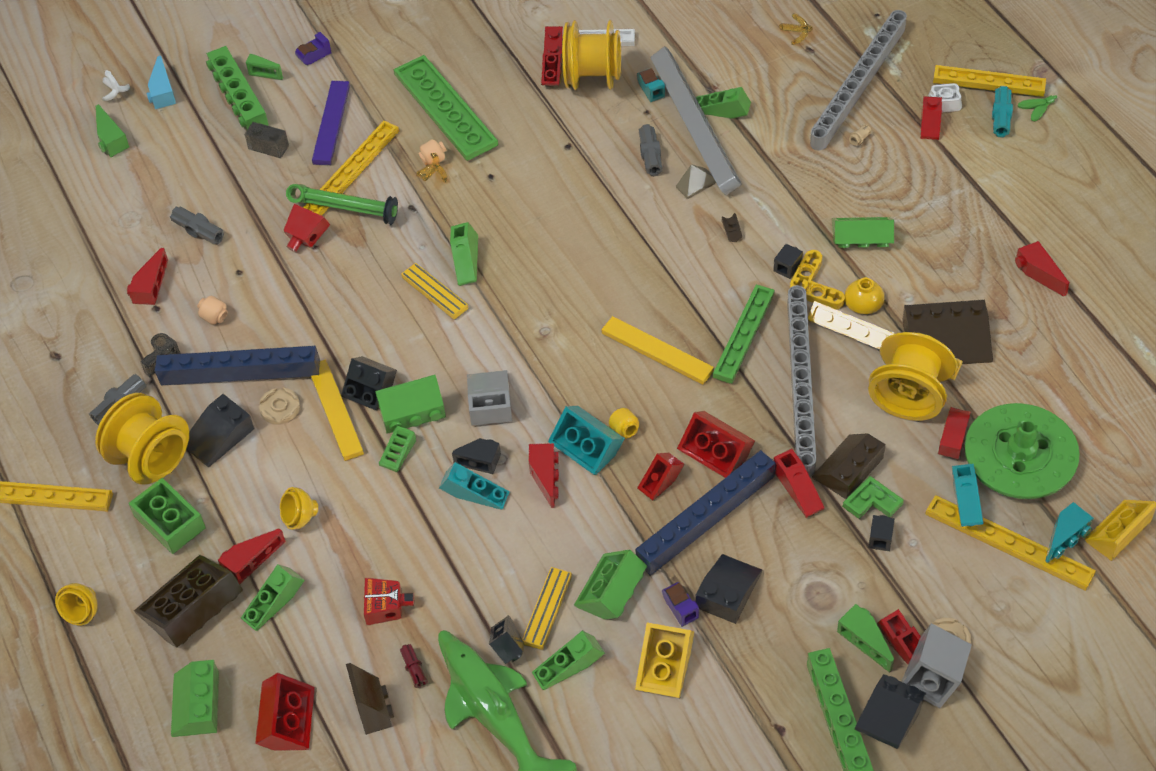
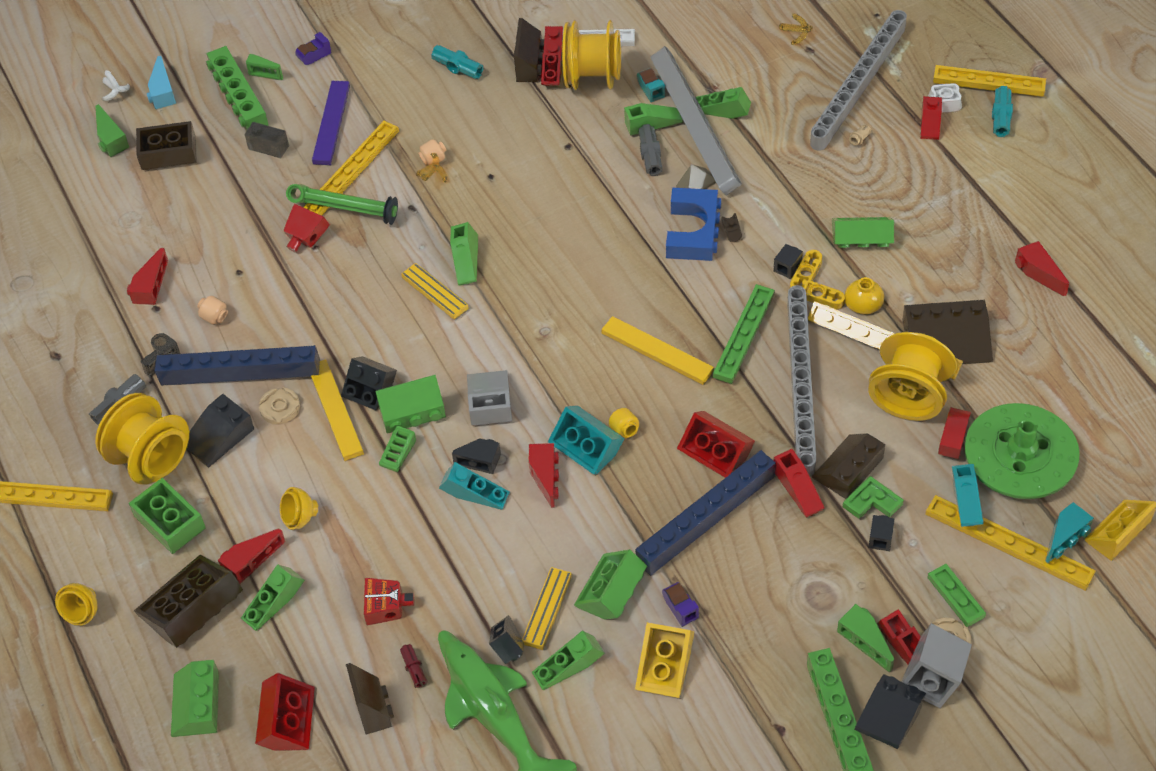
dark grey piece [170,206,224,244] -> none
bright green plate [393,55,498,161] -> none
red slope [637,452,685,500] -> none
black slope [695,554,762,624] -> none
bright green piece [1018,95,1057,122] -> none
none -> dark brown brick [136,121,197,170]
none -> teal piece [431,45,484,79]
none -> dark brown slope [514,18,544,82]
none -> bright green slope [624,103,683,136]
none -> blue arch [666,187,721,261]
none -> bright green plate [927,564,986,627]

